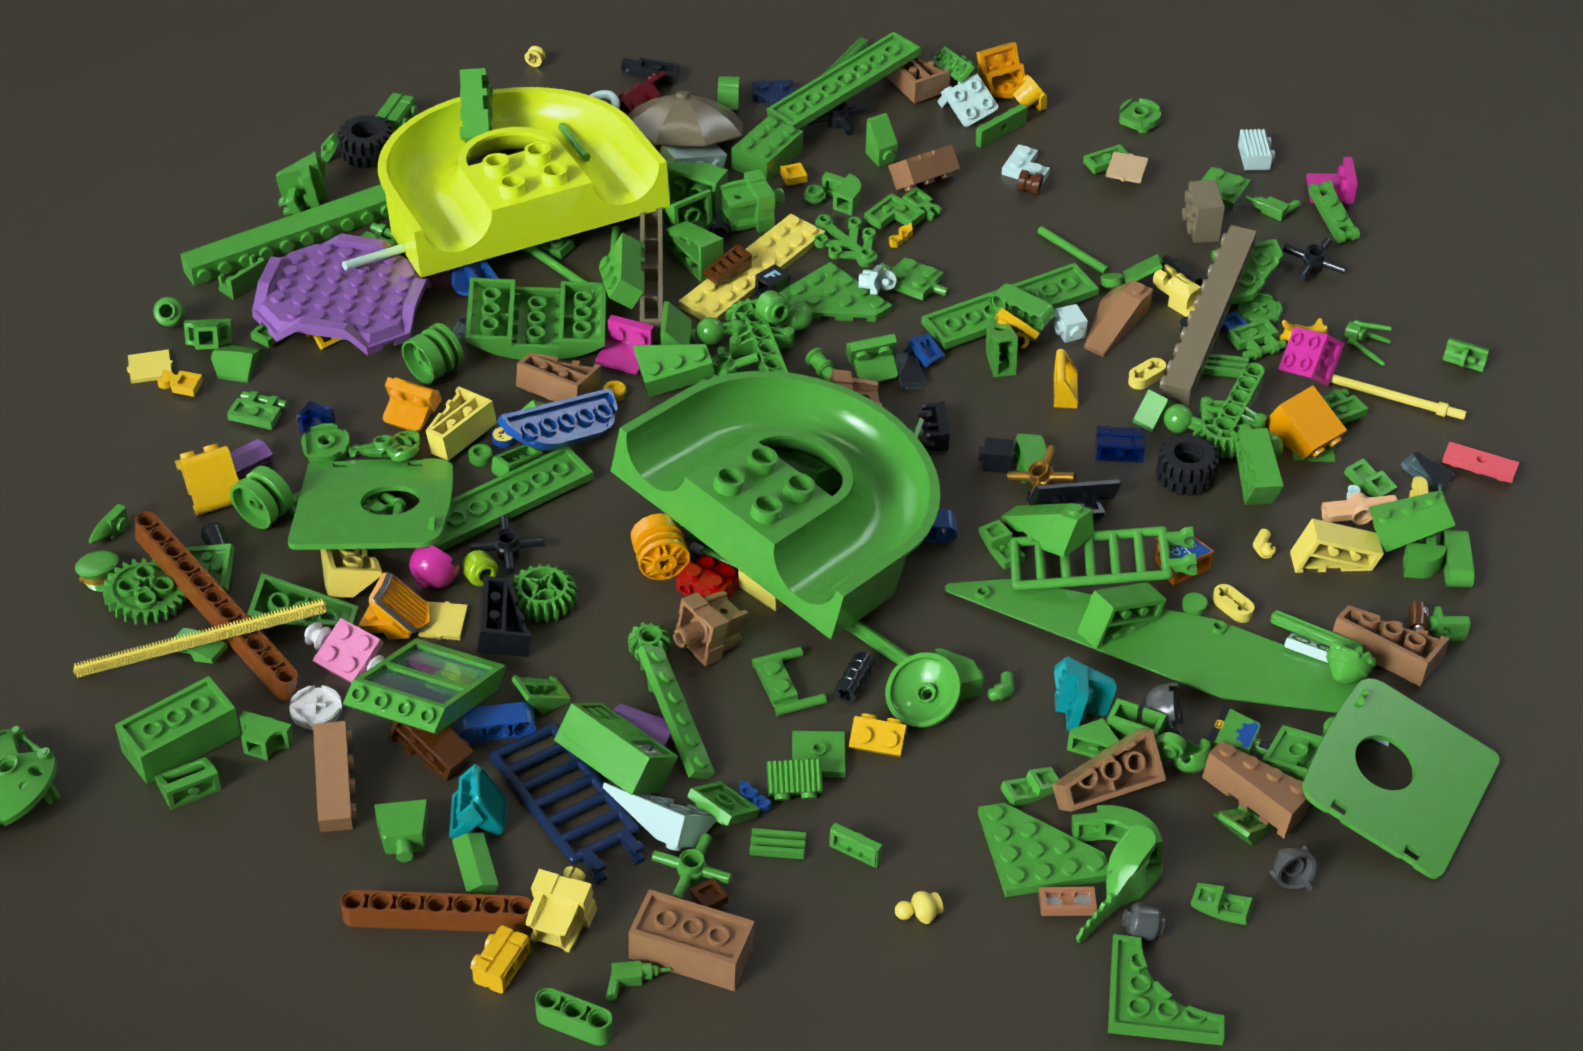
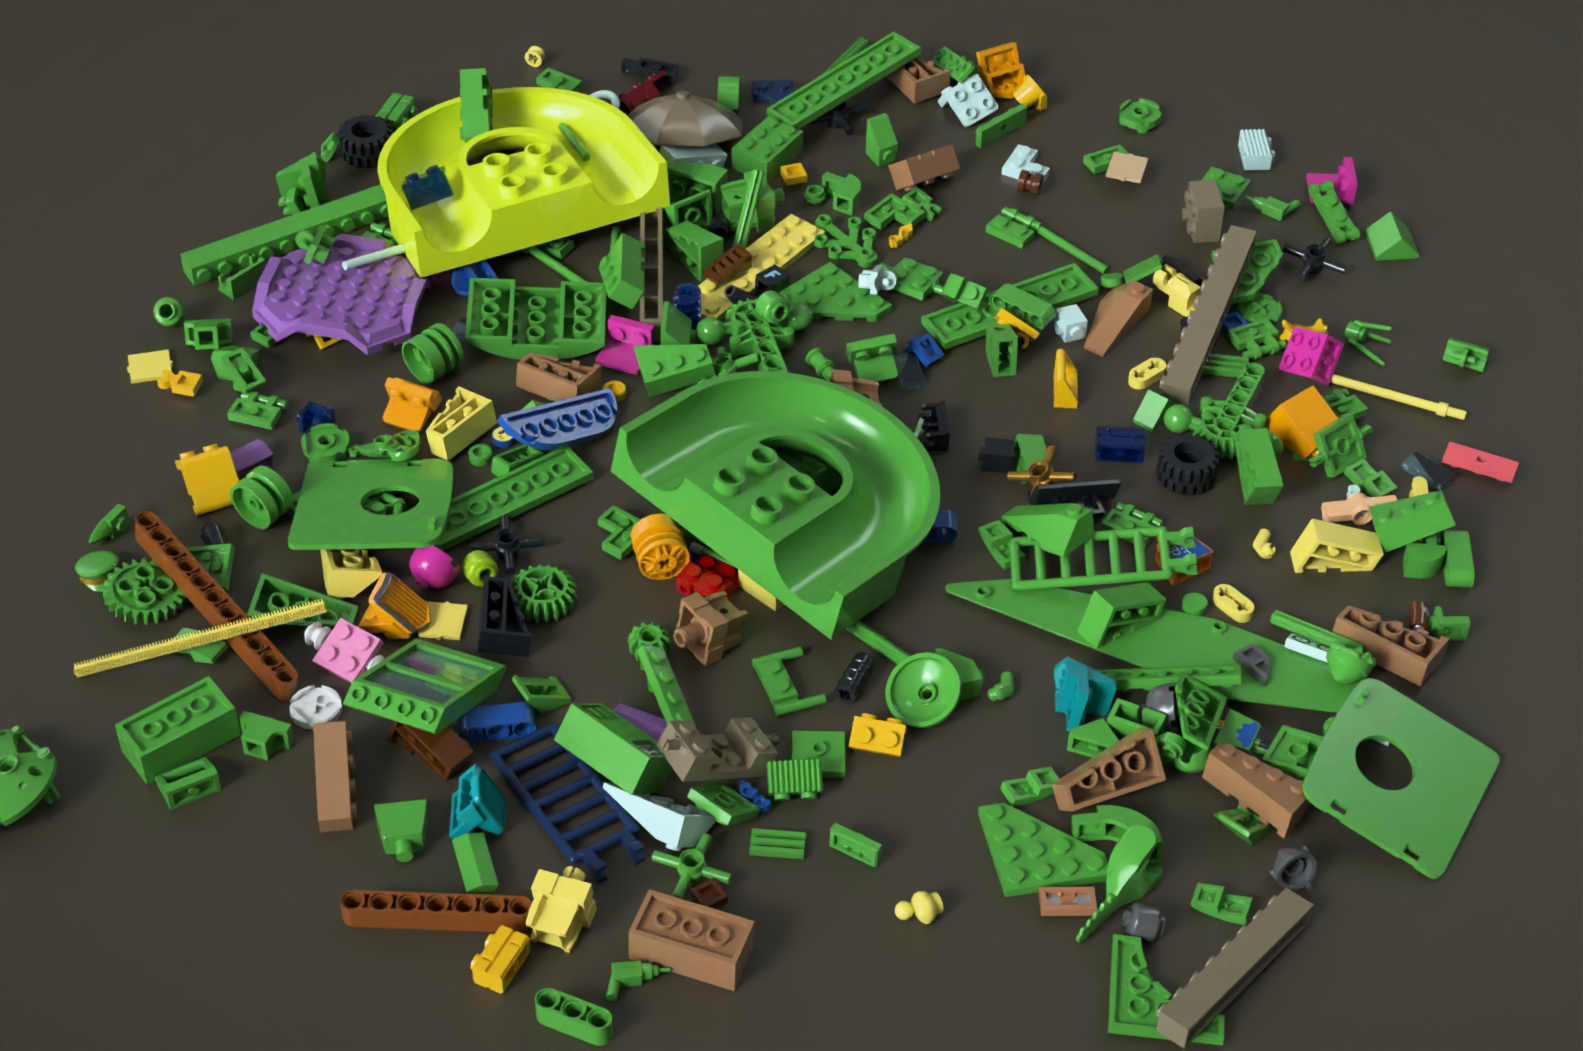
none -> bright green slope [222,347,266,393]
none -> bright green hips [295,225,335,264]
none -> bracket [401,165,454,210]
none -> bright green plate [536,68,583,92]
none -> bright green plate [598,505,640,560]
none -> dark tan brick [657,717,780,782]
none -> clear blue piece [673,283,701,329]
none -> black cone [724,284,755,304]
none -> bright green axle [733,169,765,249]
none -> bright green brick [940,273,989,310]
none -> bright green plate [986,207,1043,249]
none -> bright green plate [1096,664,1241,692]
none -> bright green plate [1101,502,1163,548]
none -> dark tan brick [1156,888,1314,1049]
none -> bright green wedge [1175,672,1228,751]
none -> flat silver tile [1233,643,1270,687]
none -> bright green plate [1309,414,1373,477]
none -> bright green slope [1365,211,1419,261]

